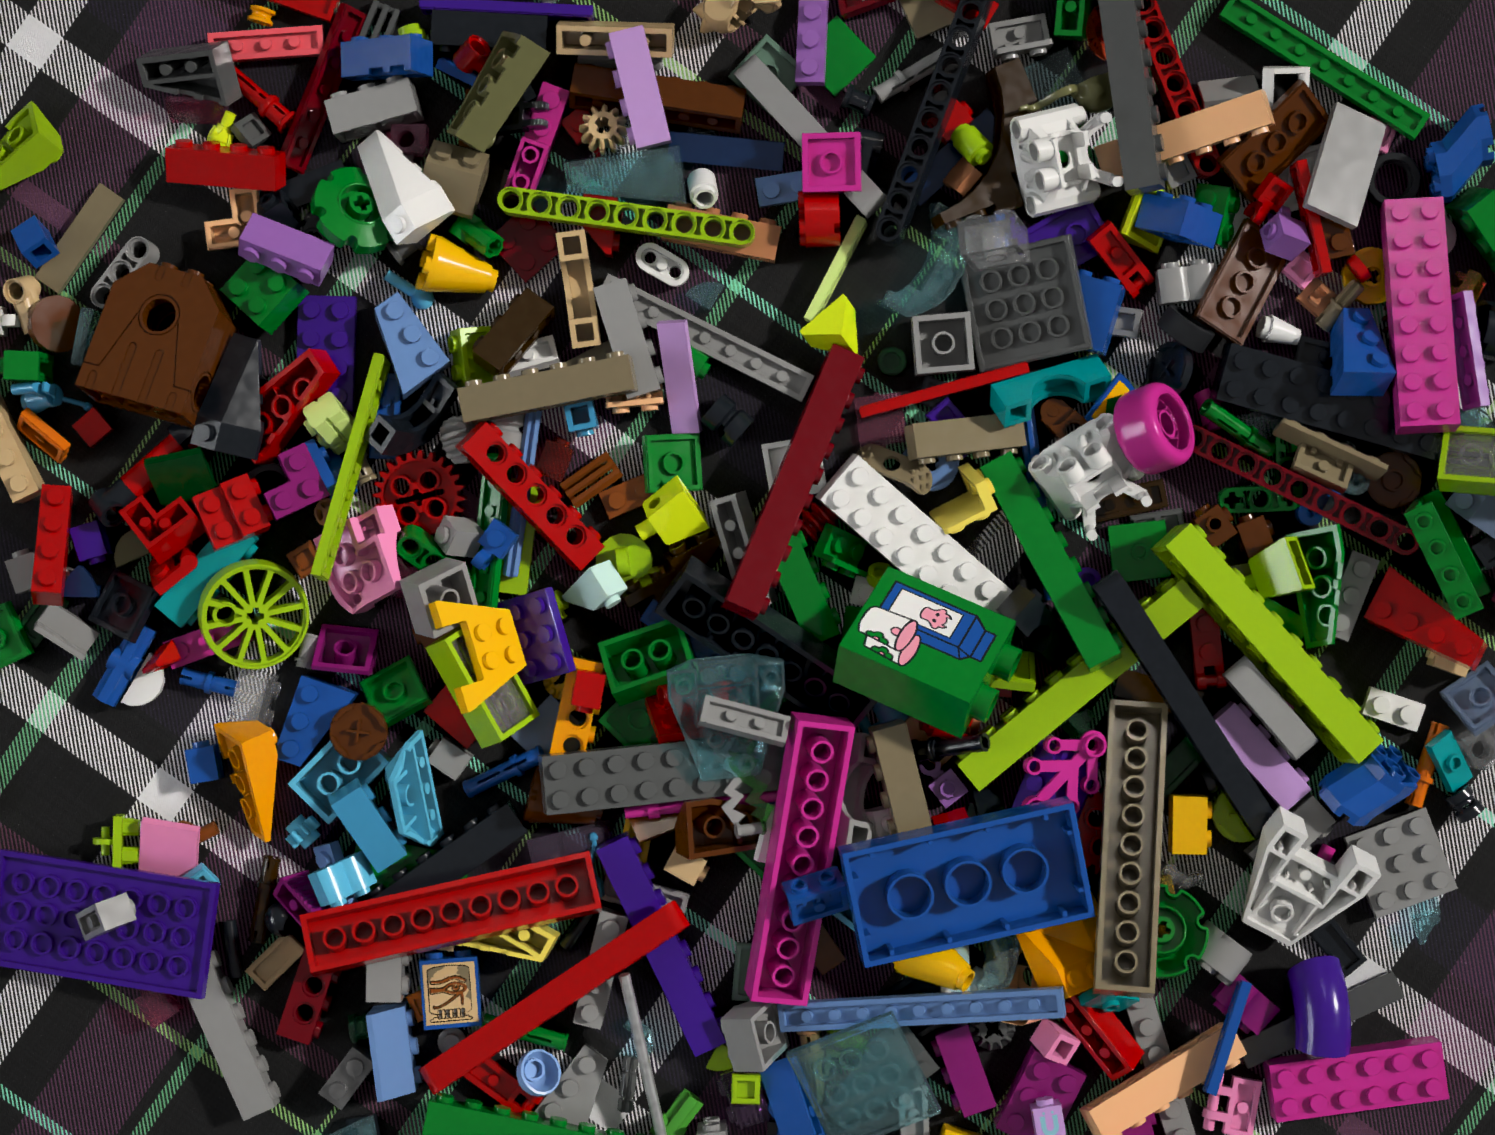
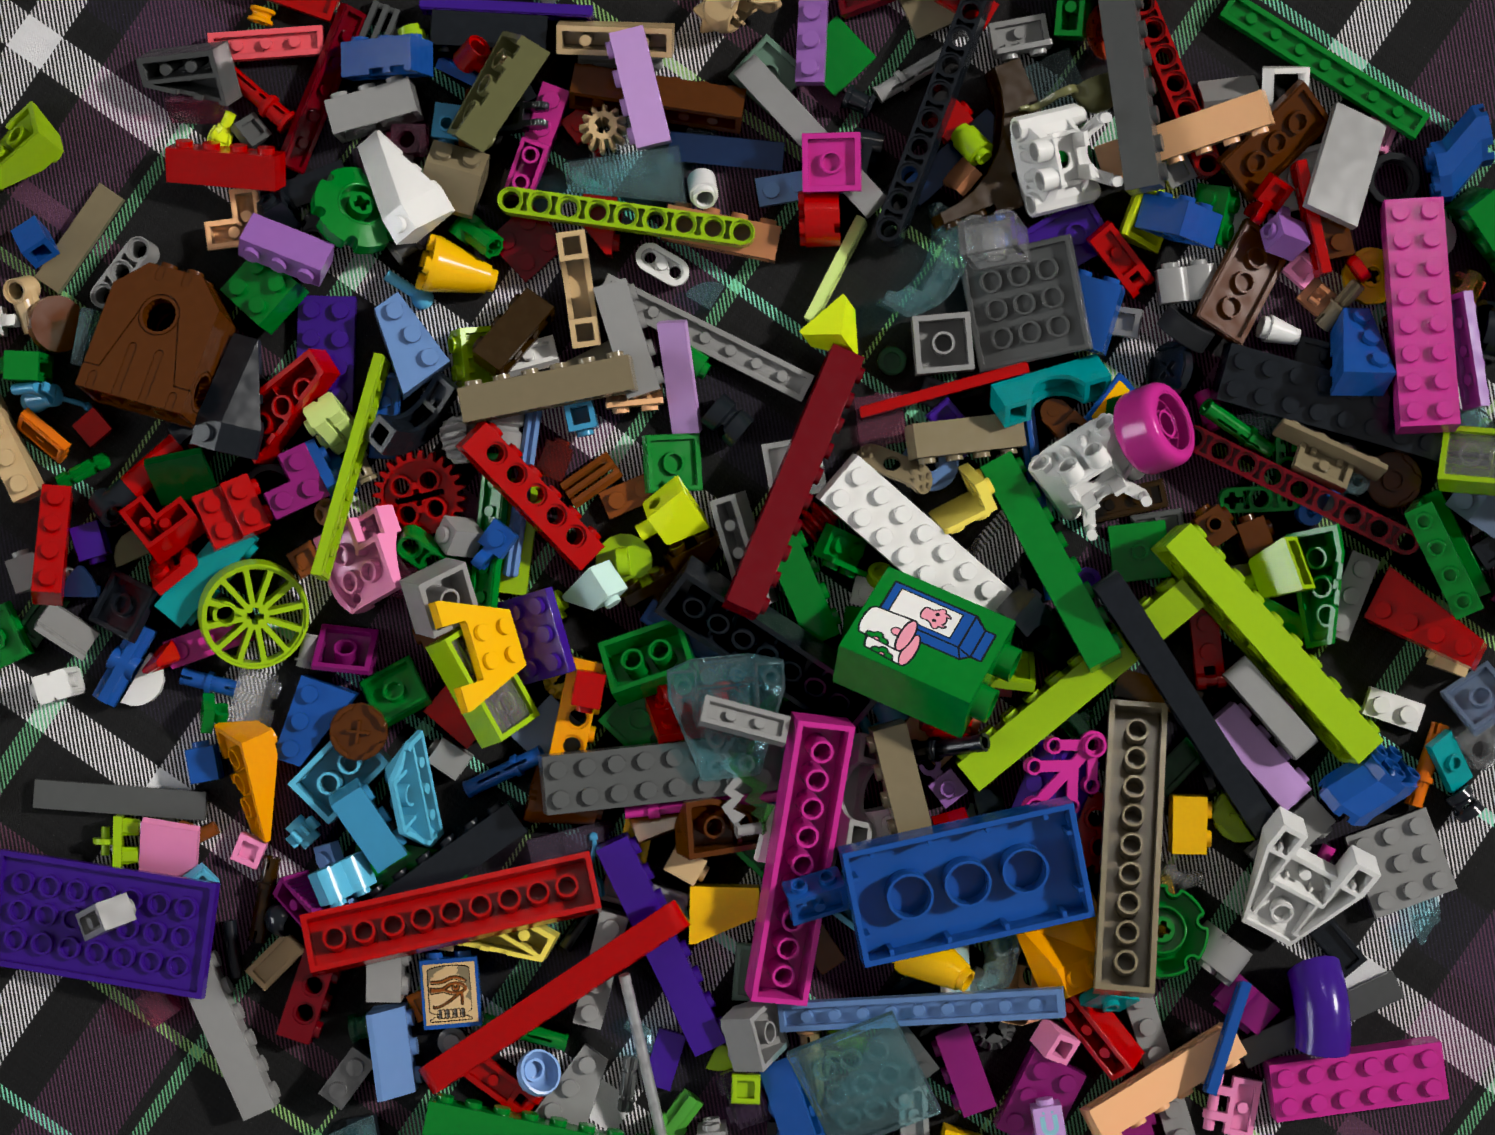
none -> white brick [30,666,86,705]
none -> dark grey tile [33,778,208,821]
none -> green axle [55,453,111,486]
none -> green tile [200,693,229,734]
none -> bright pink plate [230,831,269,870]
none -> dark azure brick [431,102,461,145]
none -> dark purple tile [650,1026,686,1091]
none -> yellow slope [689,883,760,944]

